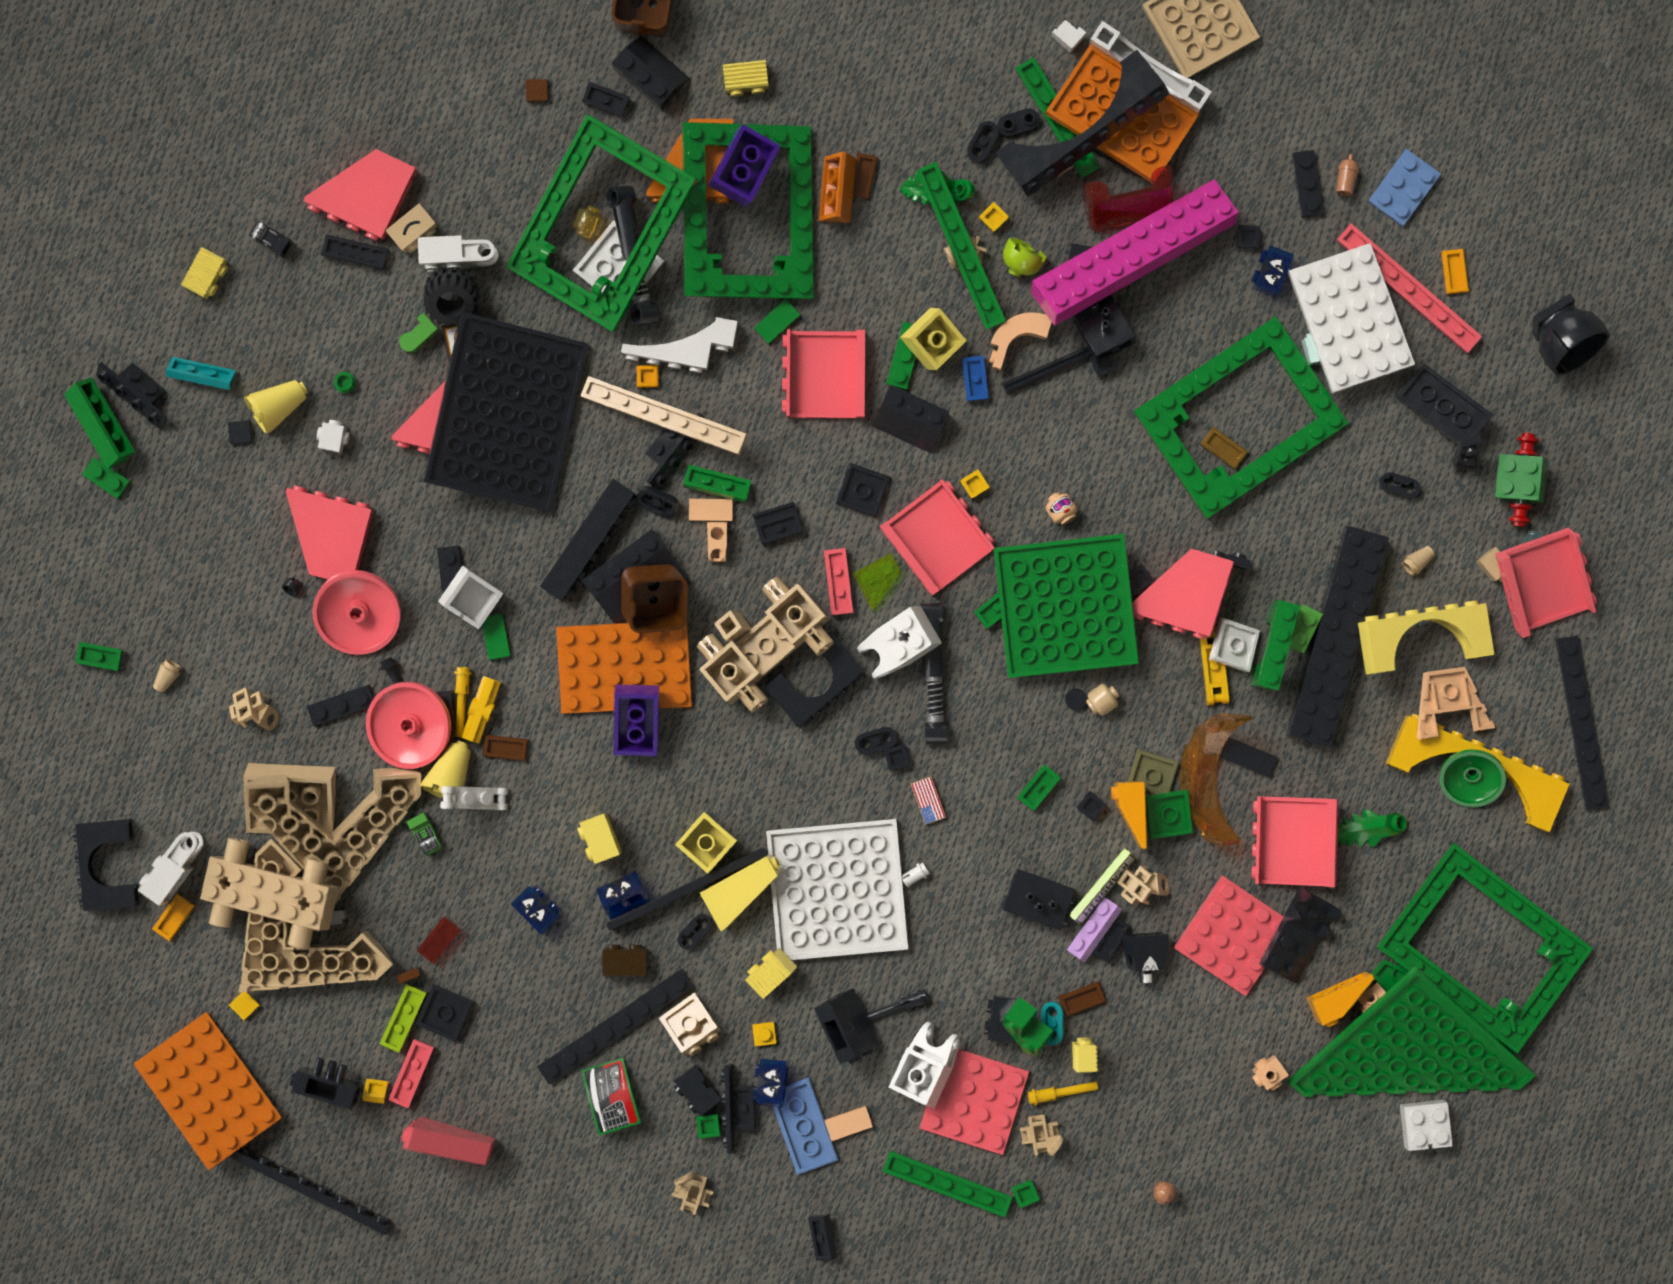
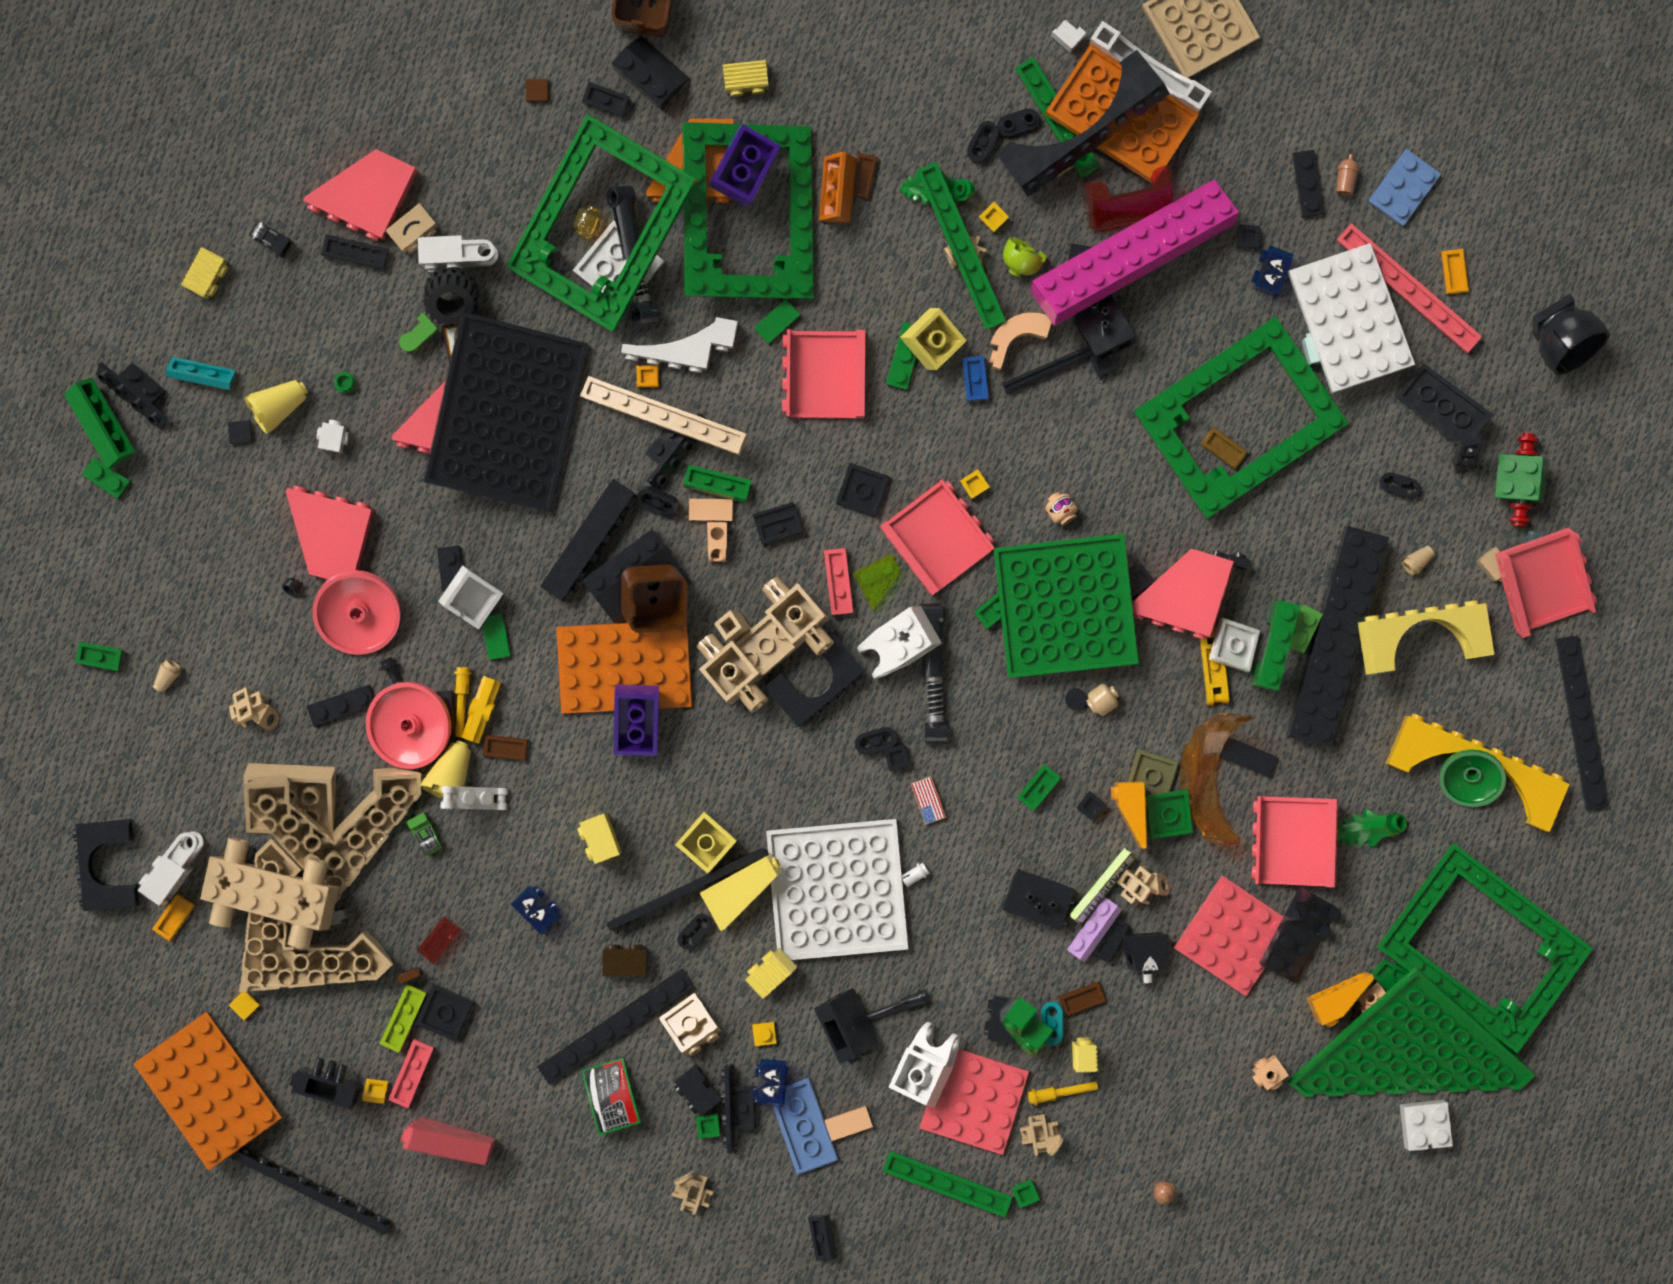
clear blue brick [596,871,650,920] -> none
black slope [872,384,950,453] -> none
light nougat wing [1417,667,1495,740] -> none

